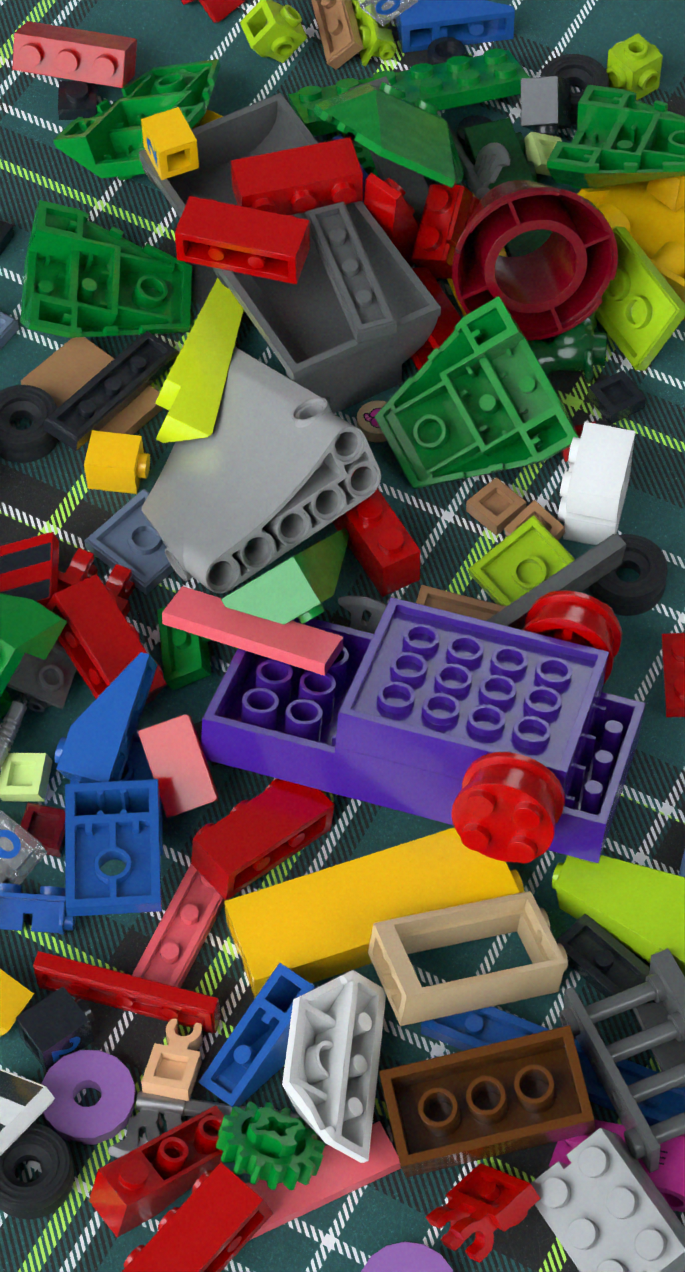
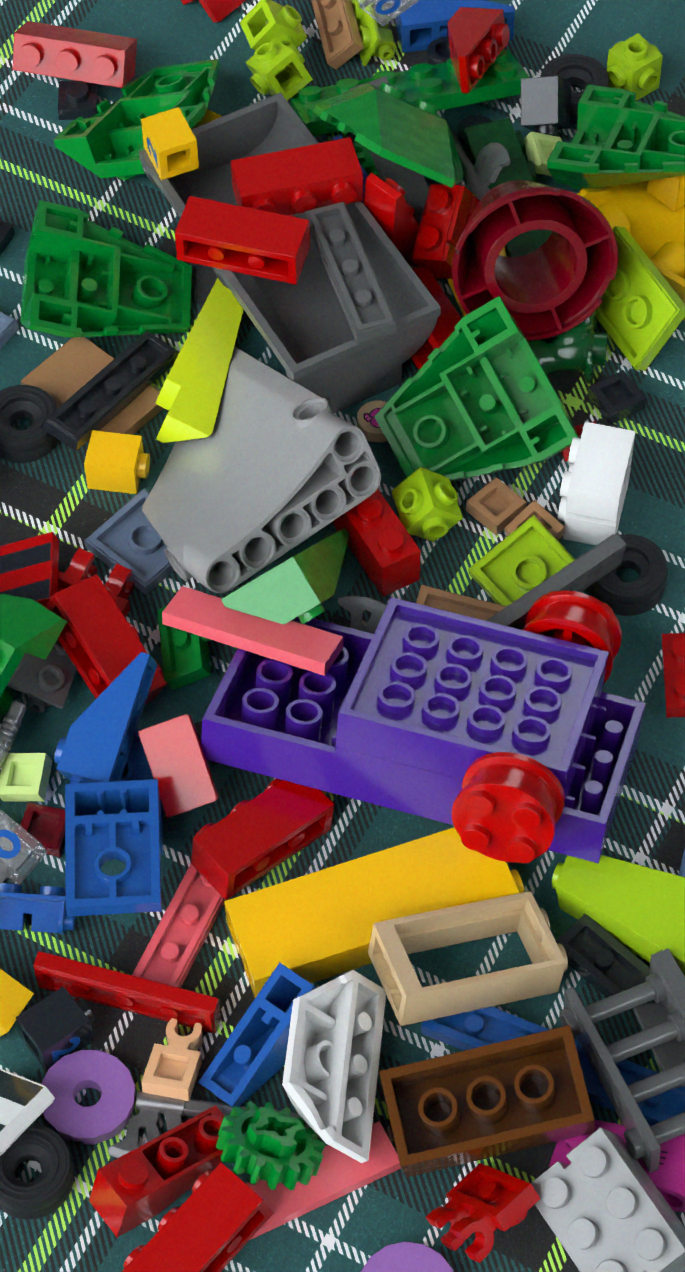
none -> lime brick [245,38,313,101]
none -> lime brick [391,467,463,542]
none -> red slope [447,7,510,93]

